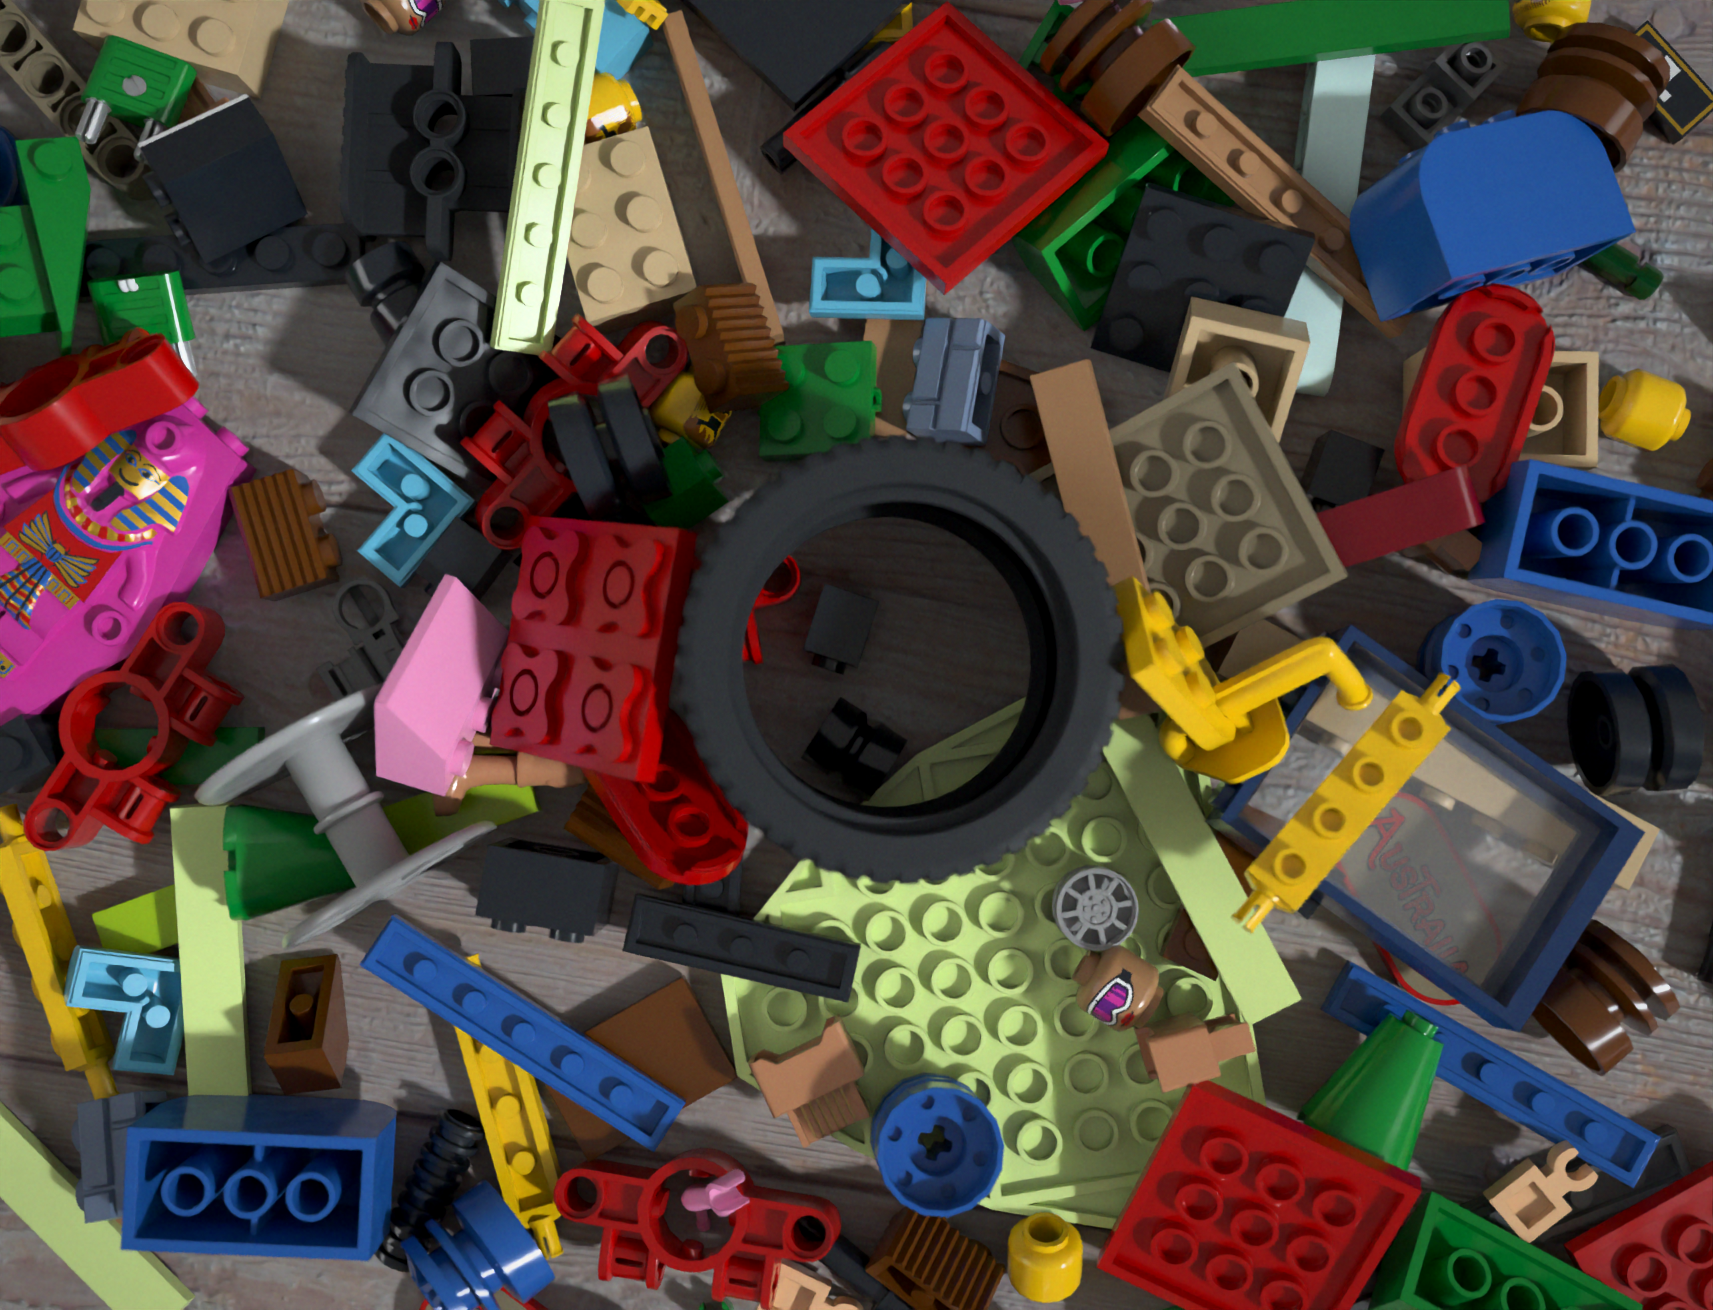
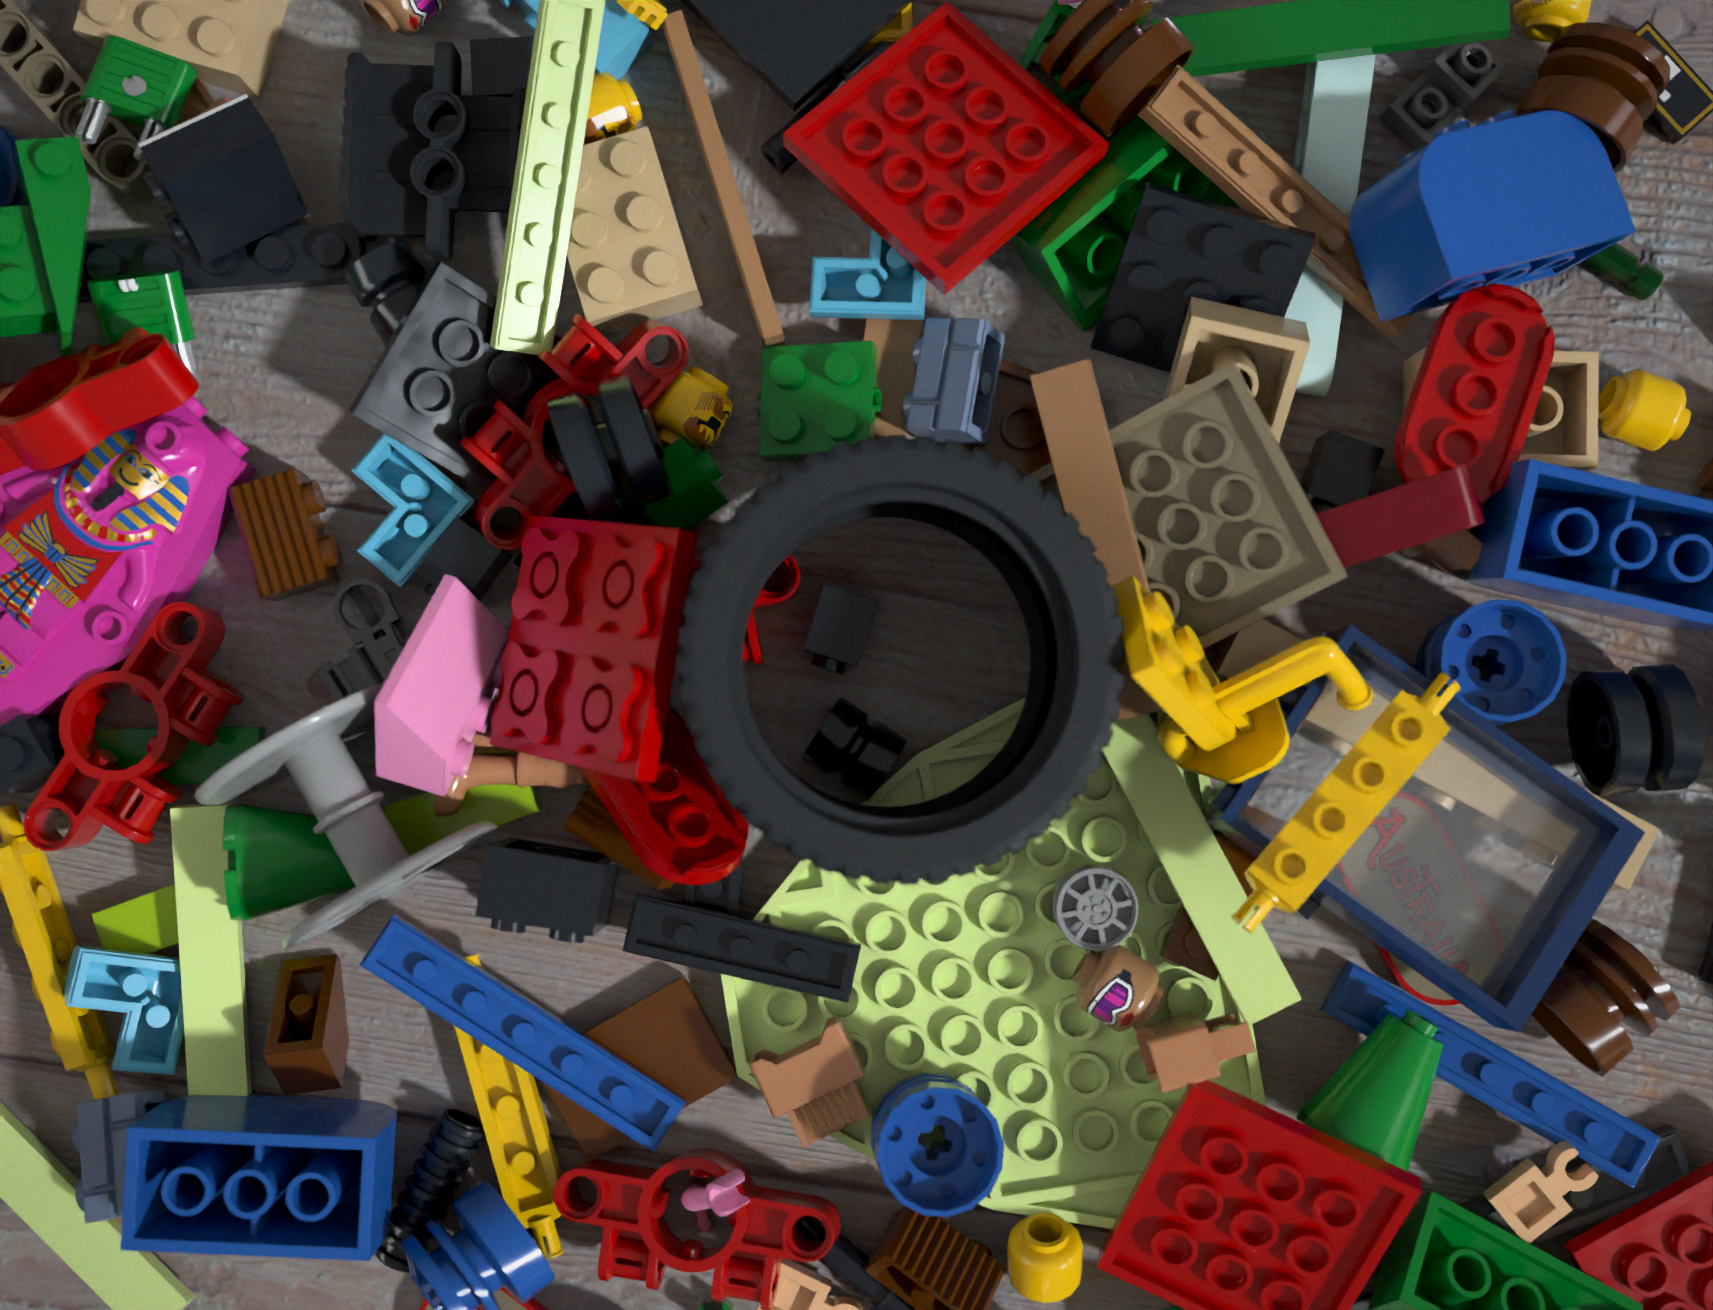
reddish brown brick [673,283,790,414] -> none

